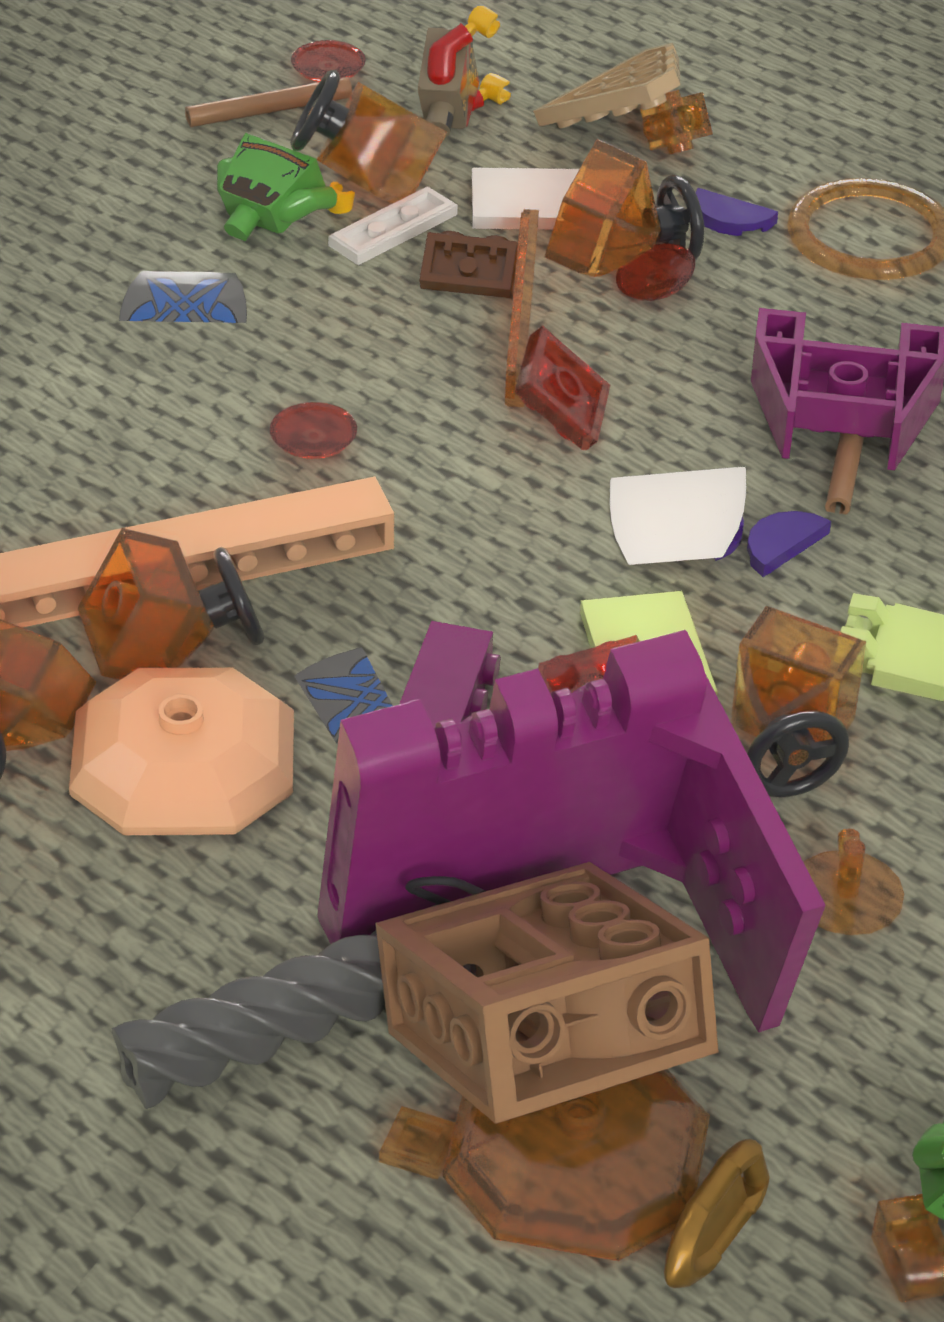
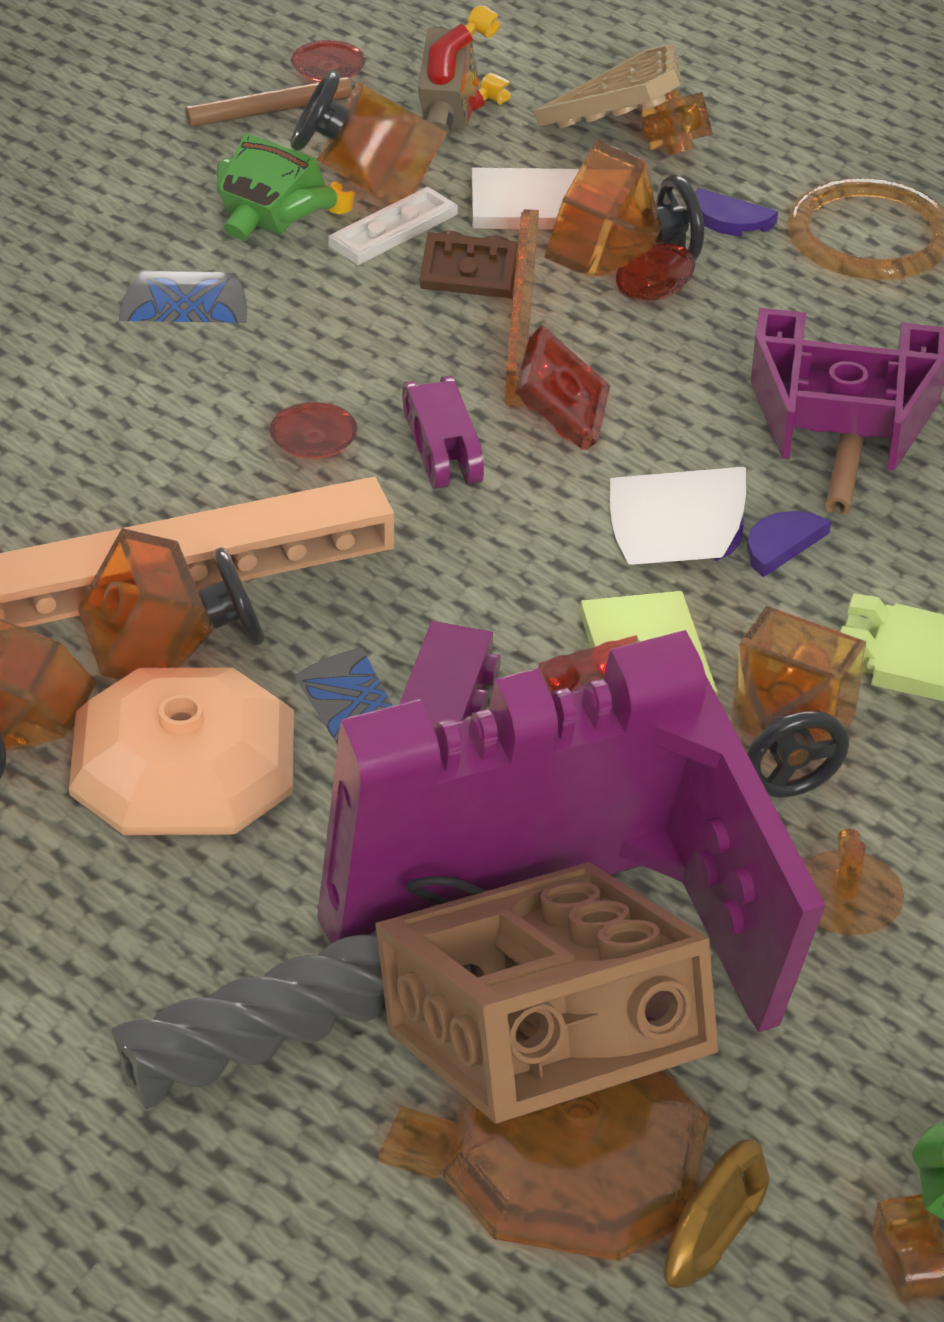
none -> magenta piece [402,376,484,489]

